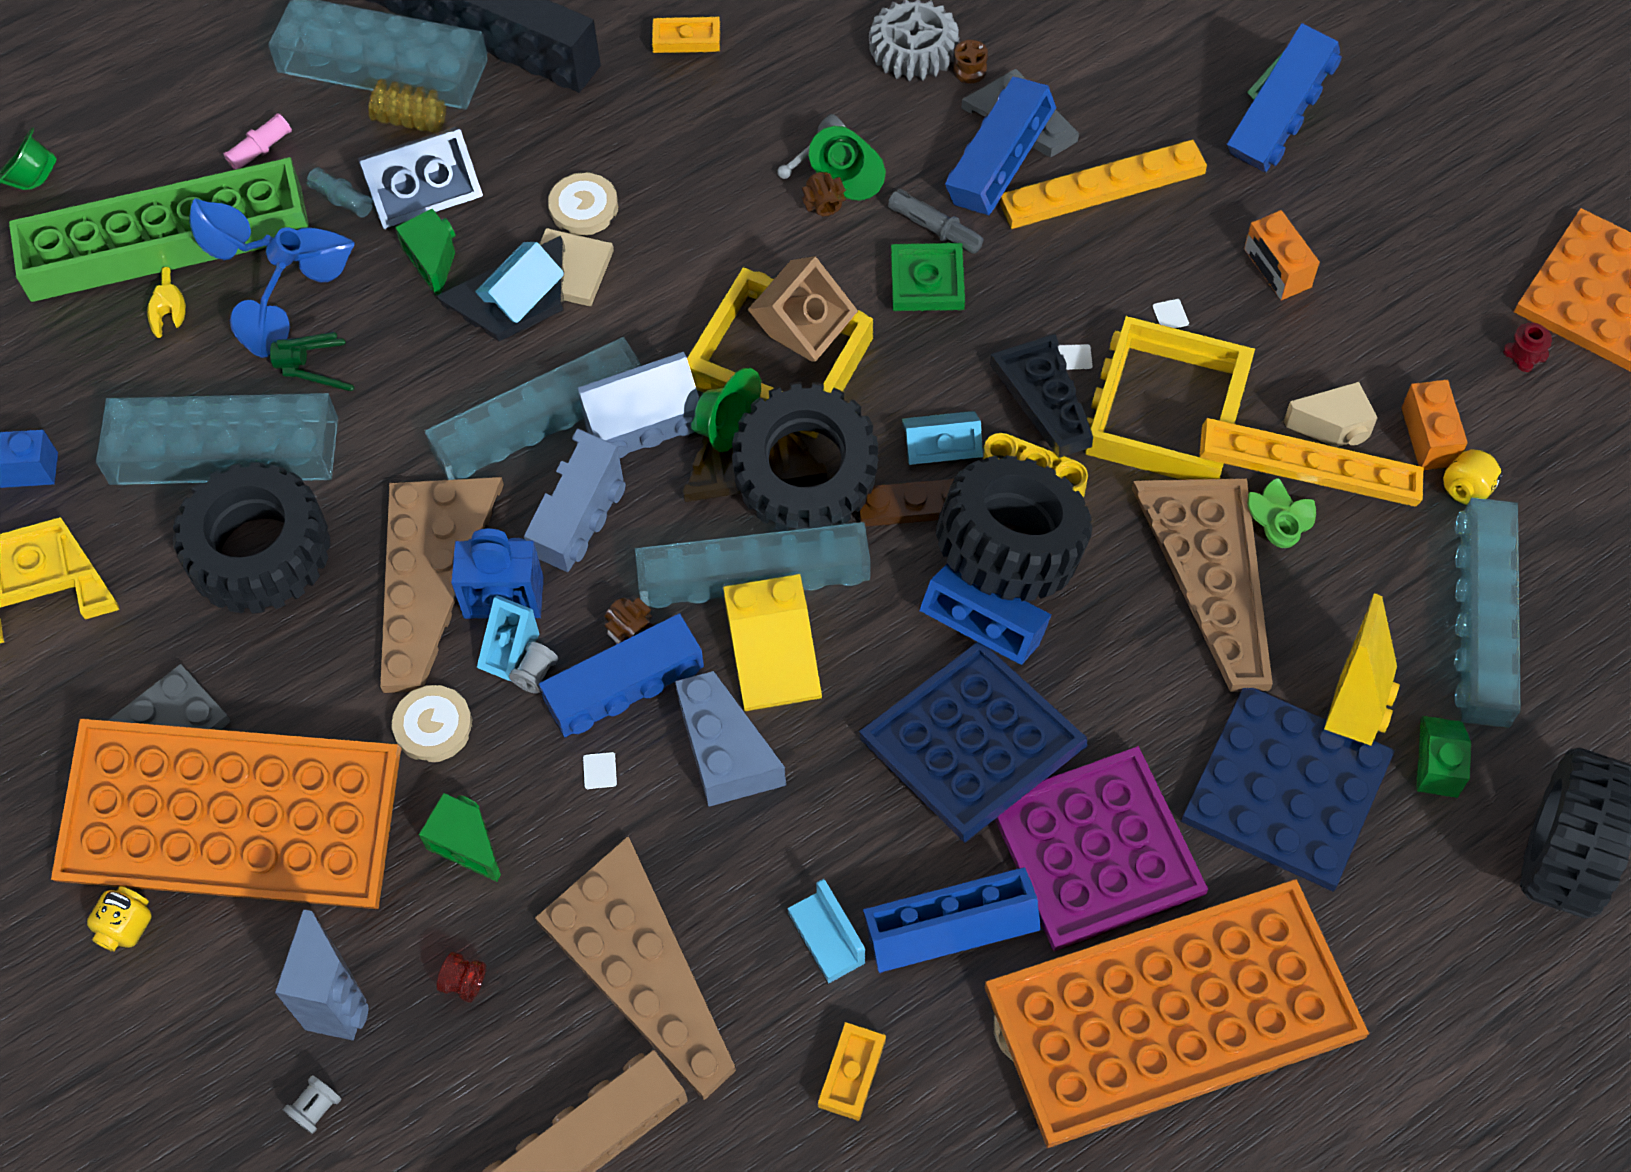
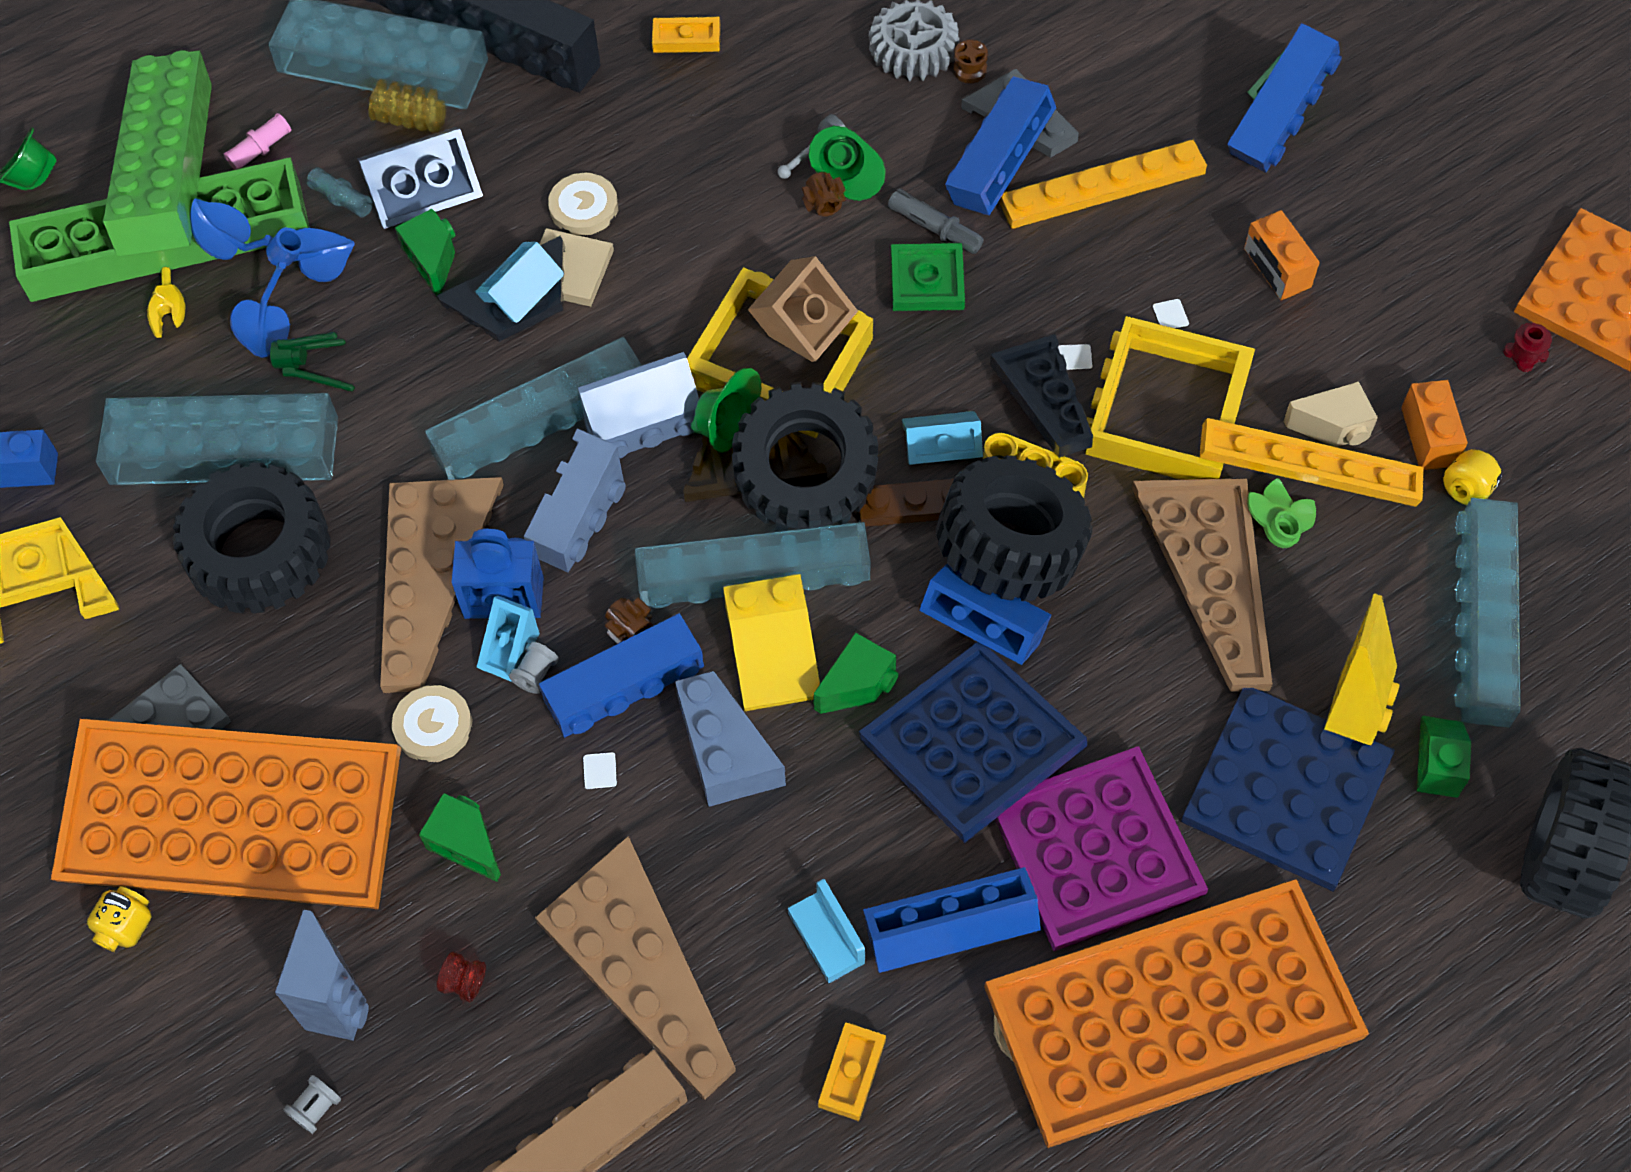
none -> bright green brick [103,50,212,257]
none -> green slope [814,633,899,714]

